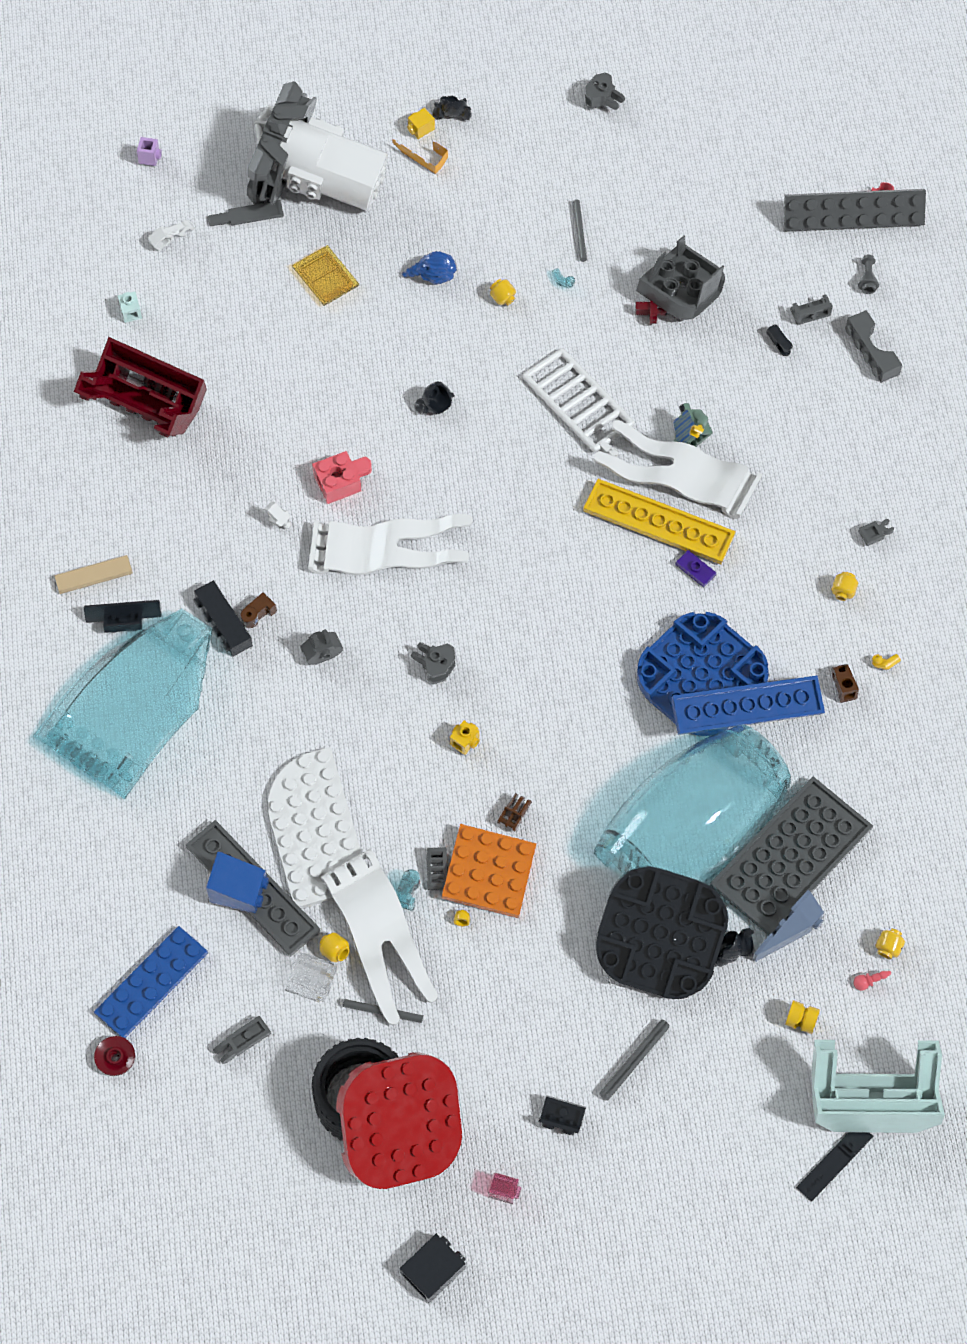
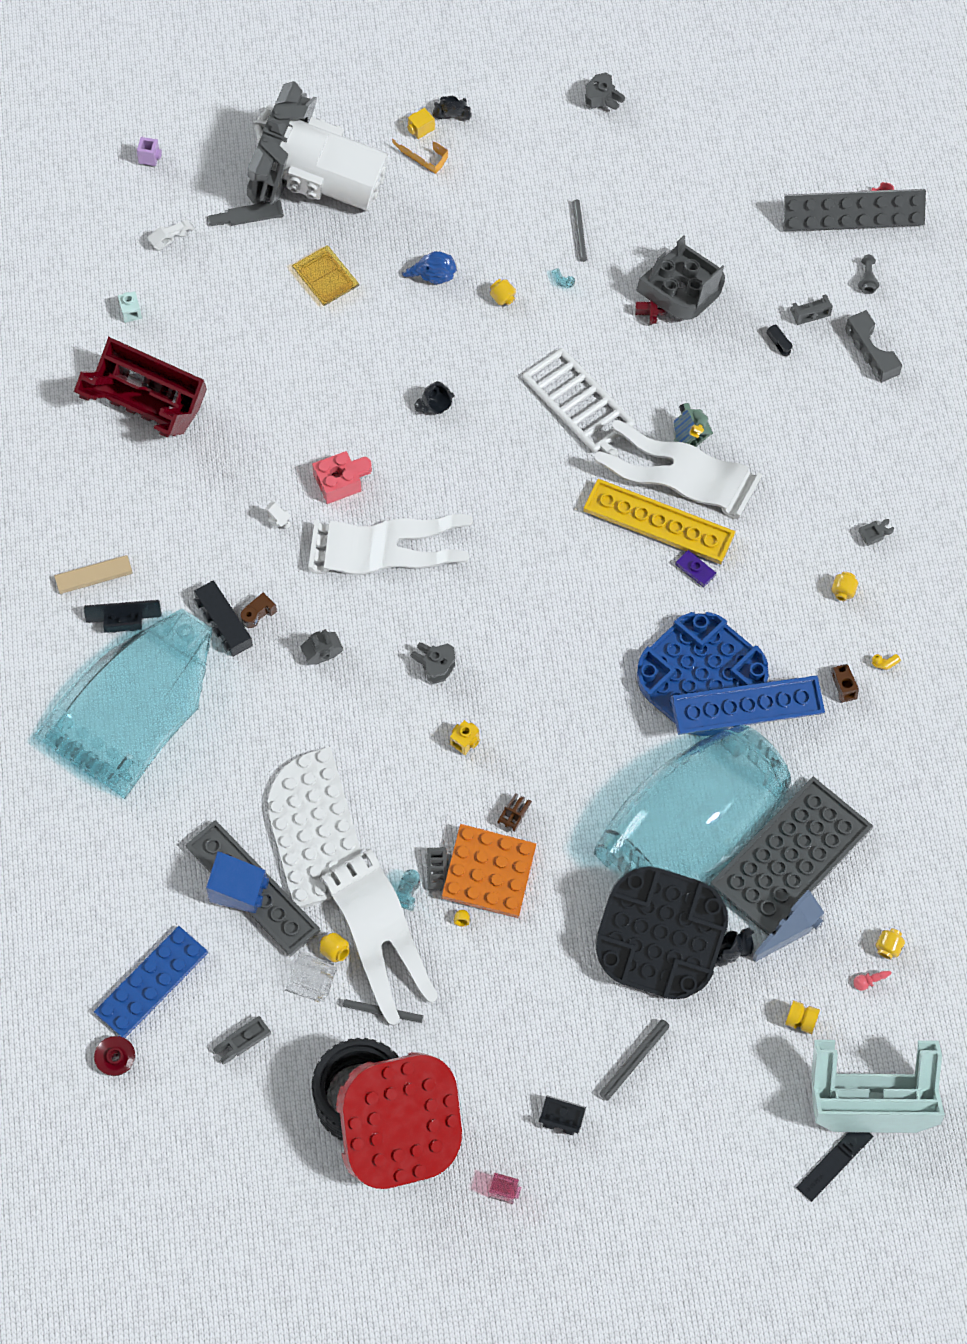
black brick [399,1233,466,1303] -> none

